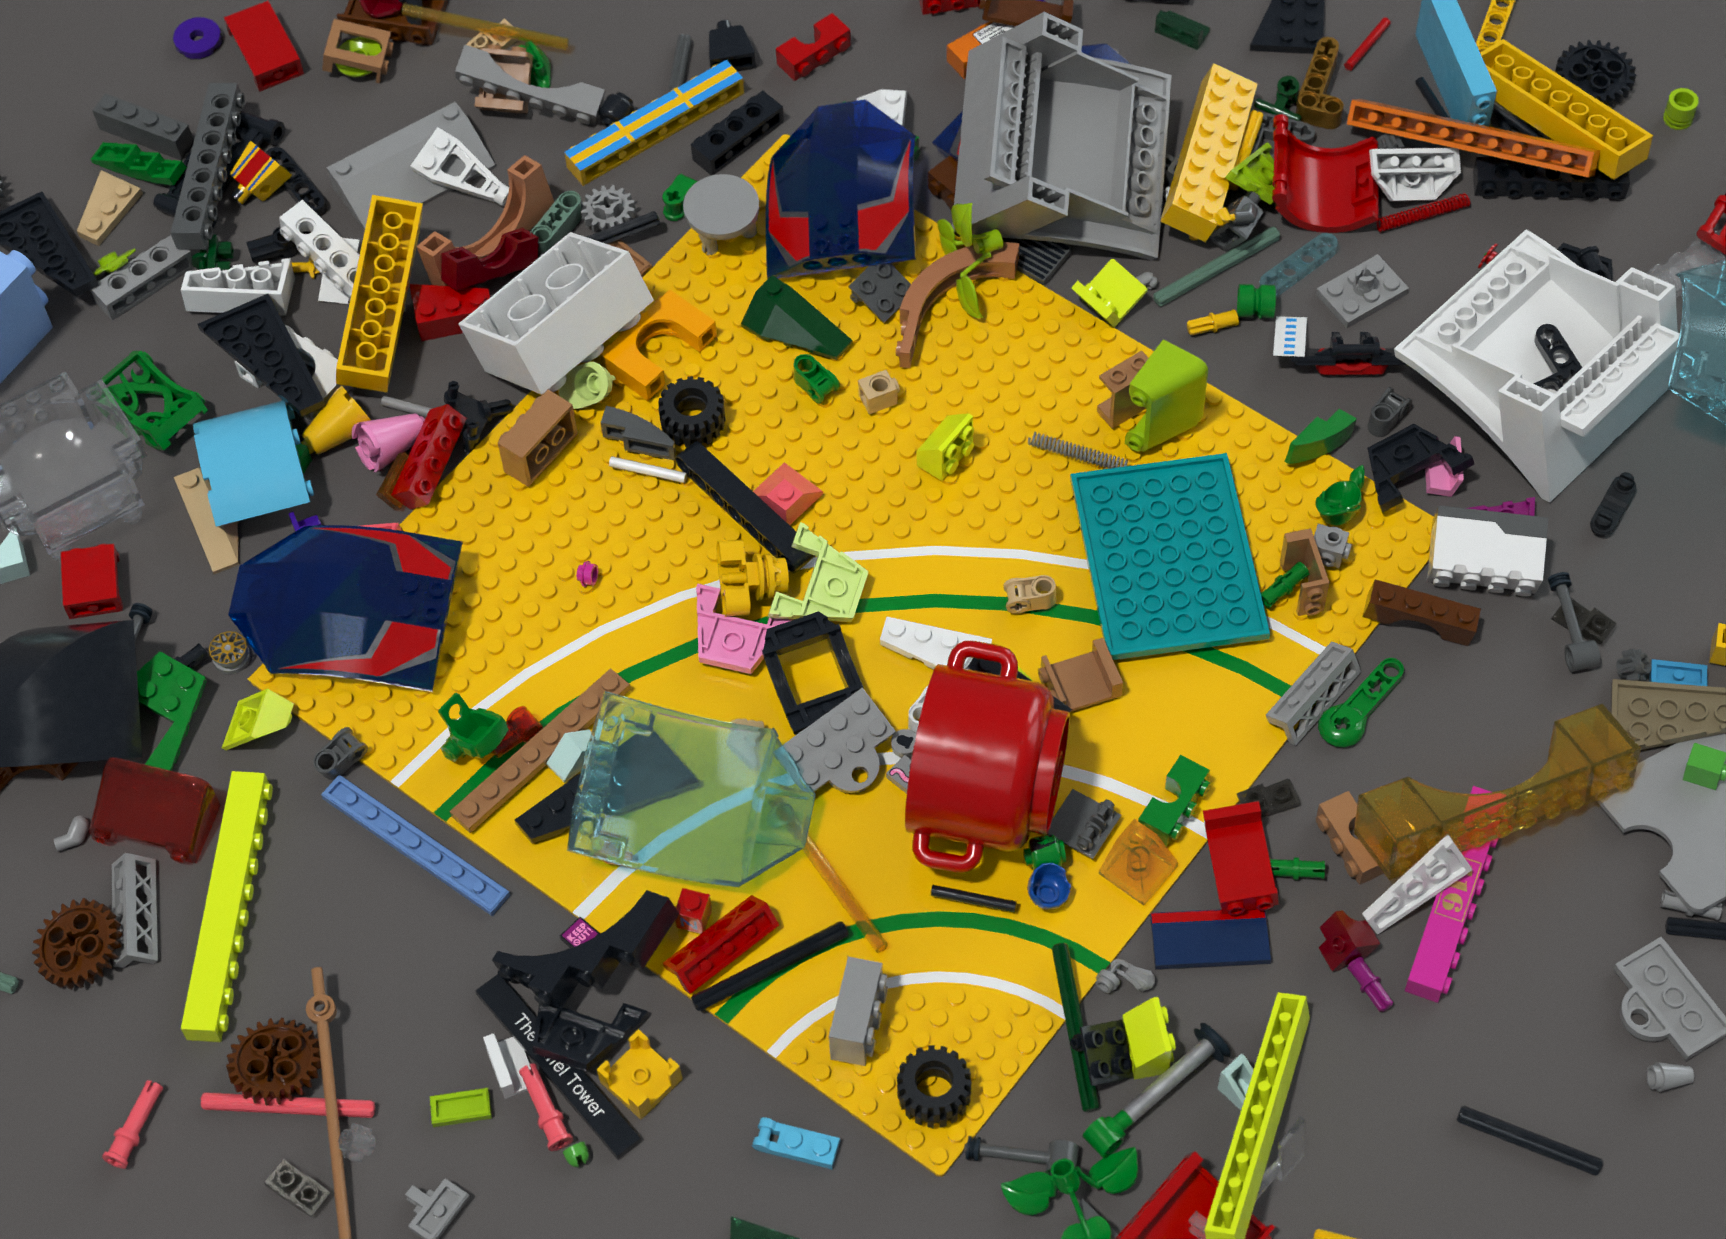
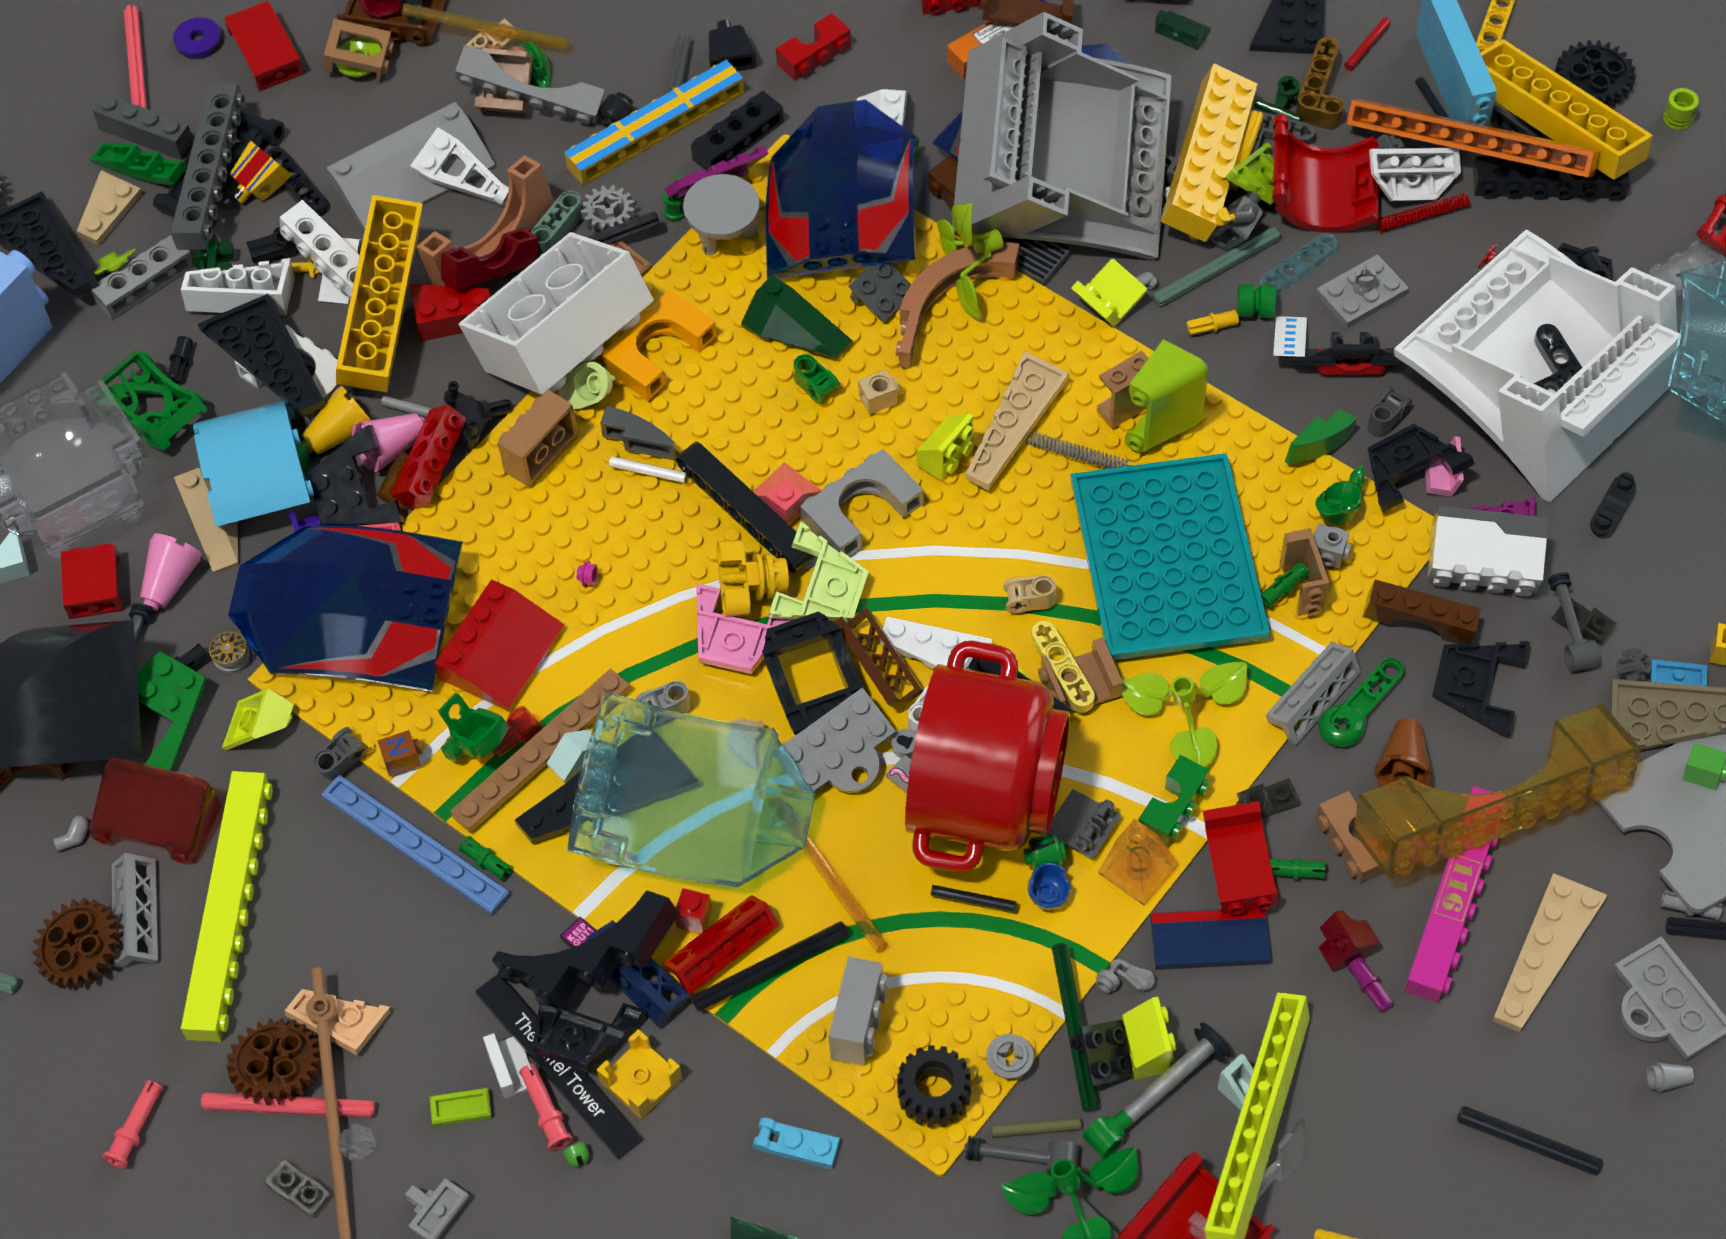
black tyre [658,376,726,448] -> none
white wing [1362,834,1473,935] -> none
none -> coral axle [124,5,147,109]
none -> bright pink cone [140,533,202,611]
none -> black axle [167,336,193,384]
none -> light nougat wing [285,989,391,1055]
none -> black wing [306,425,405,524]
none -> dark orange brick [377,730,423,776]
none -> red slope [435,579,565,711]
none -> green pin [459,836,513,881]
none -> dark blue fence [587,920,690,1029]
none -> light grey piece [635,681,691,726]
none -> magenta wing [664,145,769,198]
none -> light grey arch [800,449,924,556]
none -> reddish brown fence [834,608,924,711]
none -> tan wing [966,352,1069,491]
none -> light grey gear [986,1034,1034,1080]
none -> olive bar [991,1118,1081,1137]
none -> light yellow beam [1031,621,1095,713]
none -> lime plant [1122,662,1247,768]
none -> dark orange cone [1374,718,1431,796]
none -> black wing [1432,641,1530,738]
none -> tan wing [1493,873,1607,1032]

